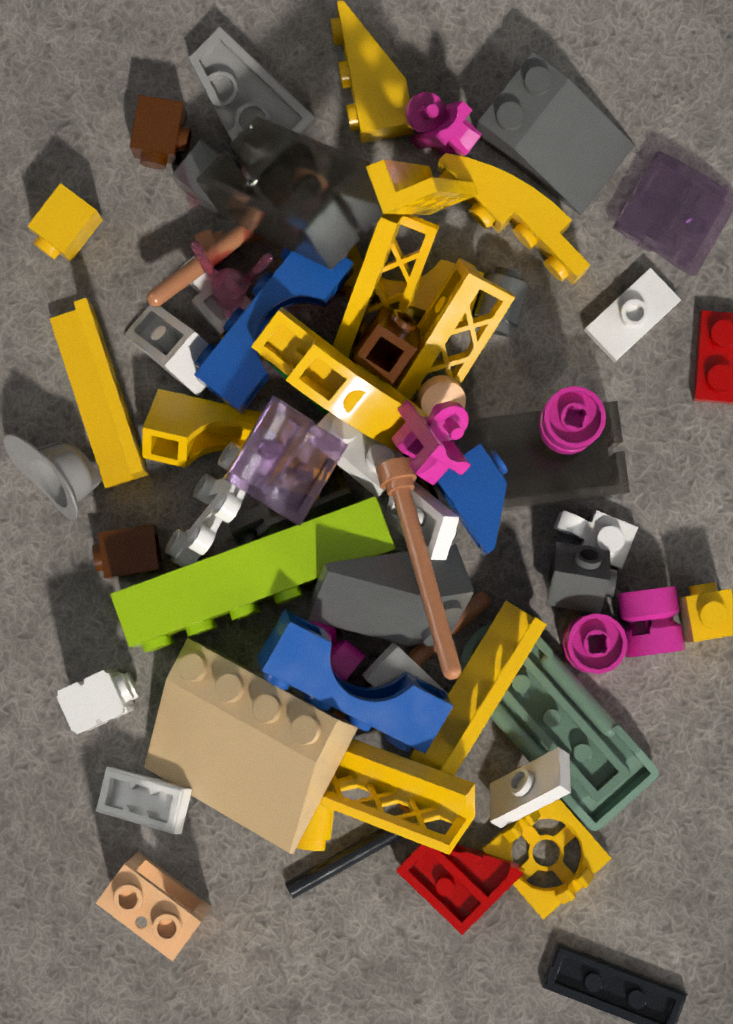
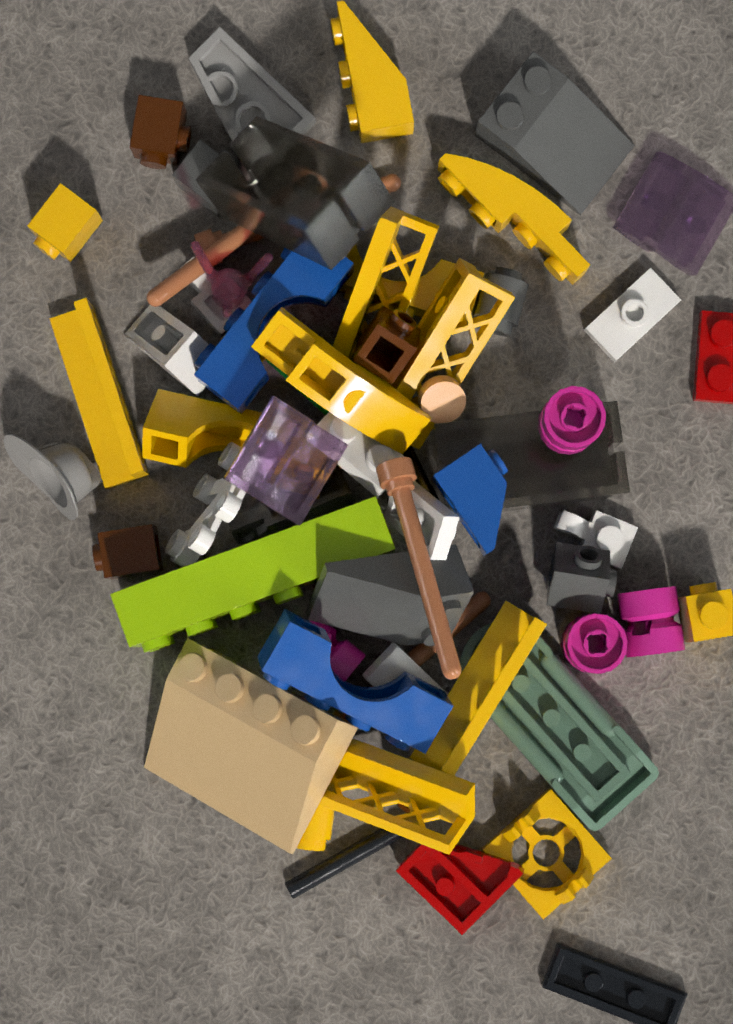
white brick [57,669,140,734] -> none
white plate [96,767,192,834] -> none
light nougat window [96,851,211,962] -> none
yellow fence [366,159,478,215] -> none
dark pink hips [391,400,471,485] -> none
dark pink hips [405,92,482,156] -> none
white plate [490,747,571,828] -> none

